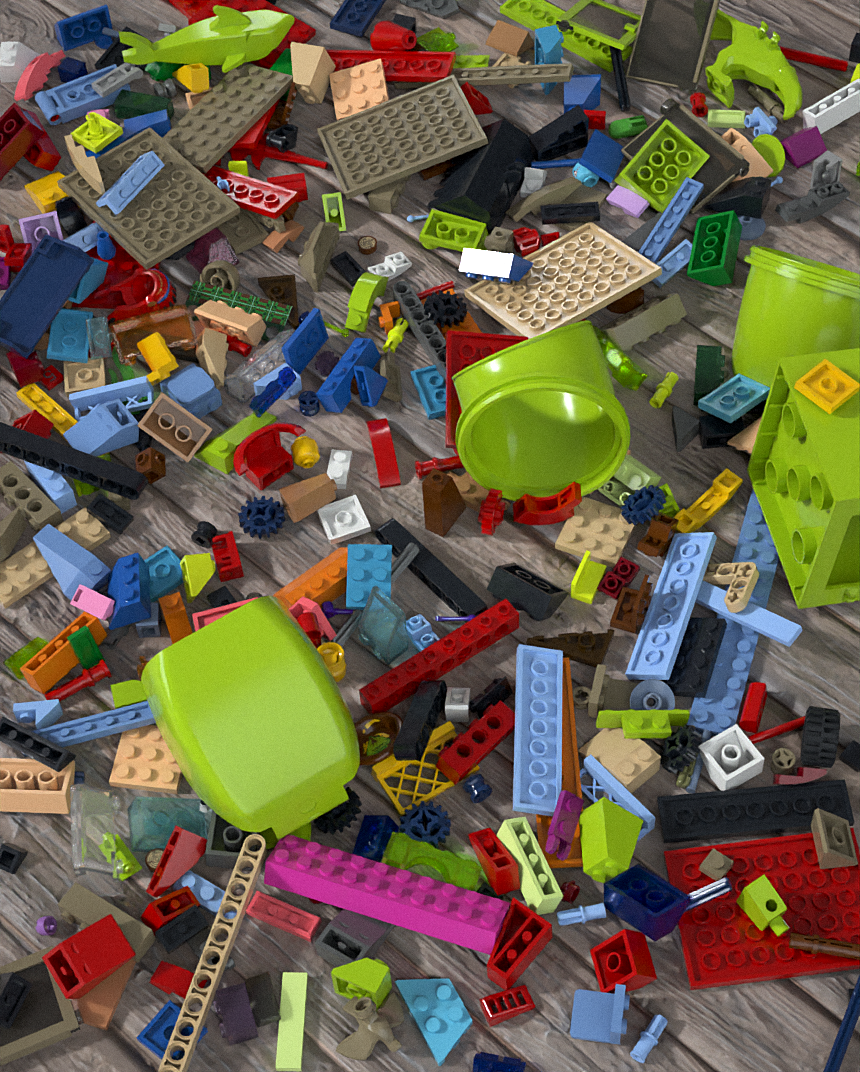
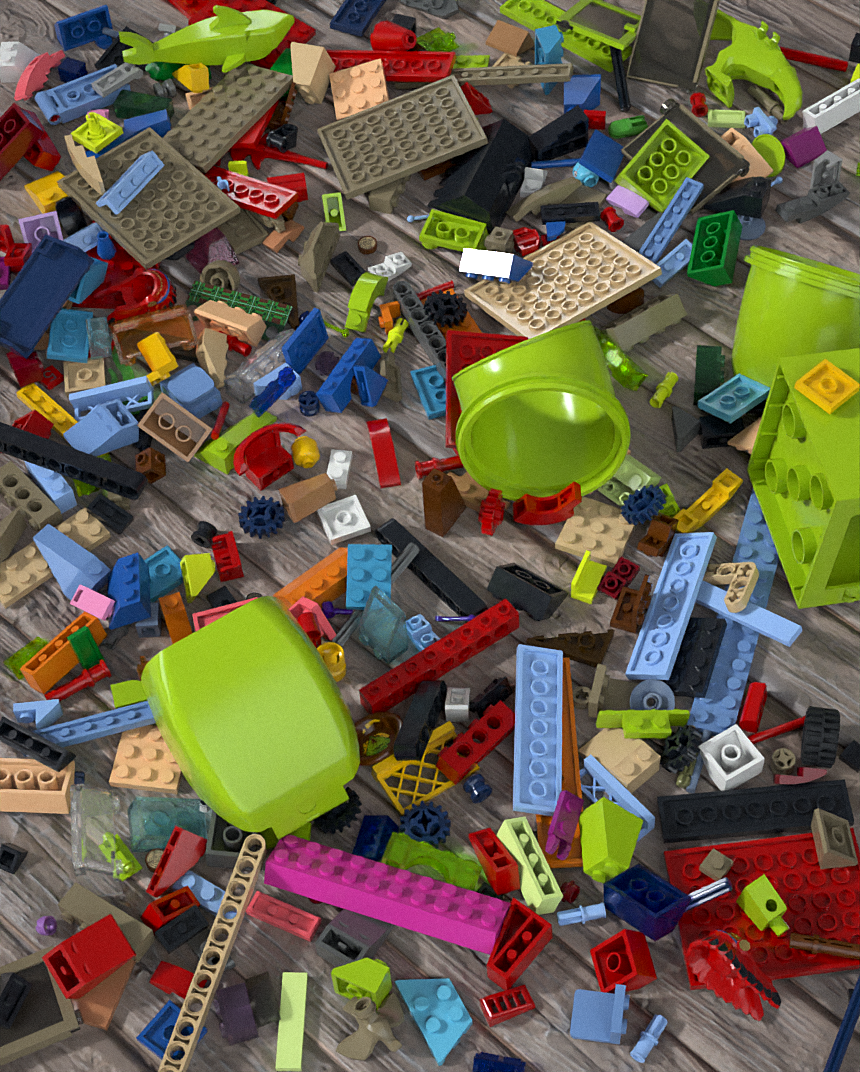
none -> red bar [211,401,230,440]
none -> blue tile [546,221,565,241]
none -> red bush [600,206,624,232]
none -> red piece [686,930,781,1021]

